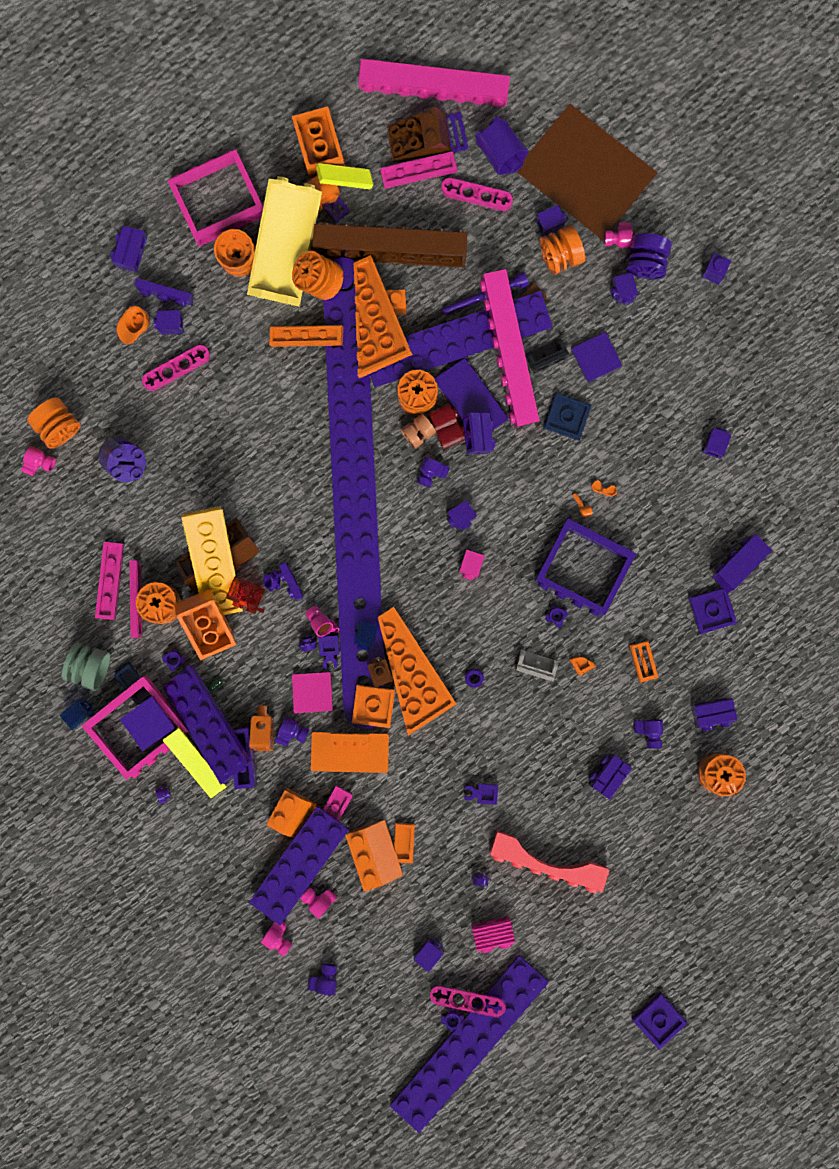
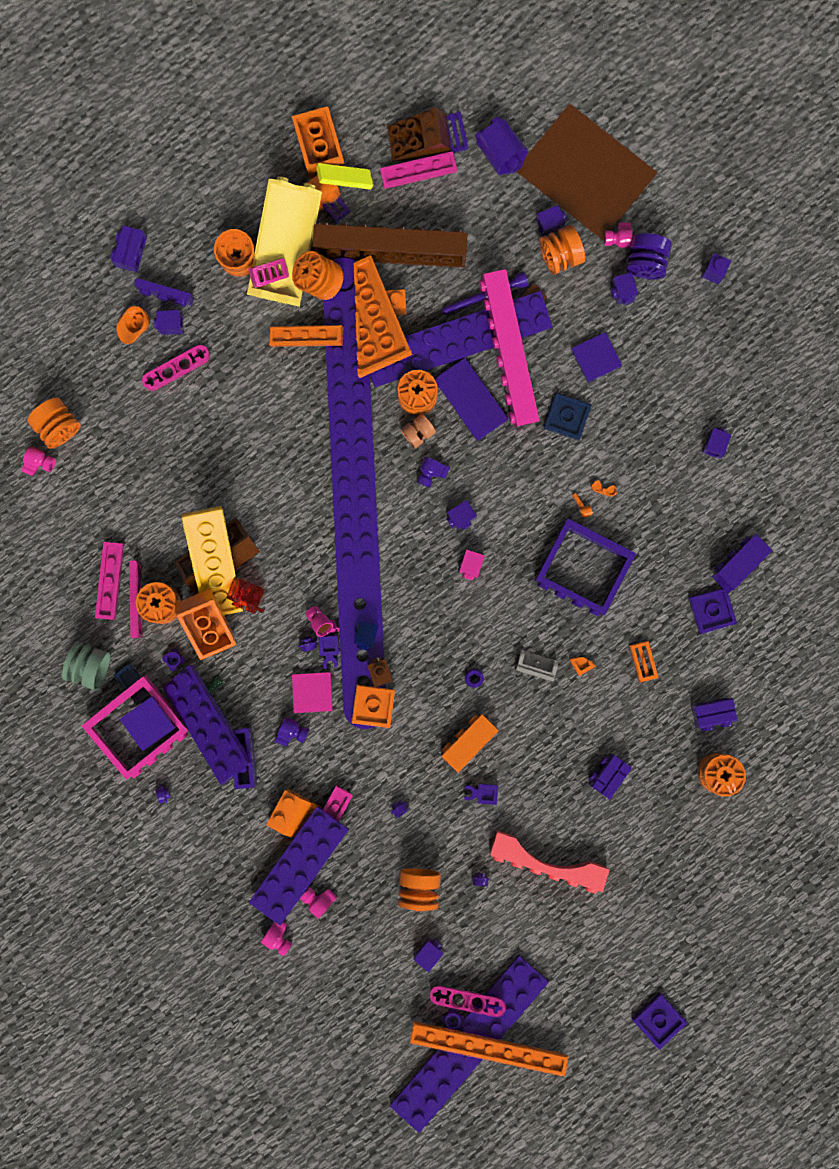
clear blue brick [59,699,95,730] -> none
dark purple cylinder [98,437,146,482] -> none
neon yellow tile [163,727,227,798] -> none
dark pink window [167,150,263,247] -> none
orange torso [249,705,274,751] -> none
dark purple plate [263,571,281,591] -> none
dark purple plate [278,562,304,601] -> none
dark purple piece [307,963,337,995] -> none
orange bracket [311,732,389,773] -> none
orange slope [345,819,403,892] -> none
dark pink brick [358,59,510,107] -> none
orange wing [378,607,456,736] -> none
orange tile [394,822,415,863] -> none
dark red brick [428,404,465,450] -> none
dark pink beam [441,178,513,211] -> none
dark purple brick [463,413,495,455] -> none
dark pink brick [471,916,515,953] -> none
black hinge [525,338,569,374] -> none
dark purple plate [545,605,568,627] -> none
dark purple piece [634,720,663,748] -> none
none -> dark pink slope [248,258,289,288]
none -> dark purple plate [391,800,409,818]
none -> orange wheel [398,868,441,911]
none -> orange tile [410,1021,569,1077]
none -> orange brick [441,714,499,773]

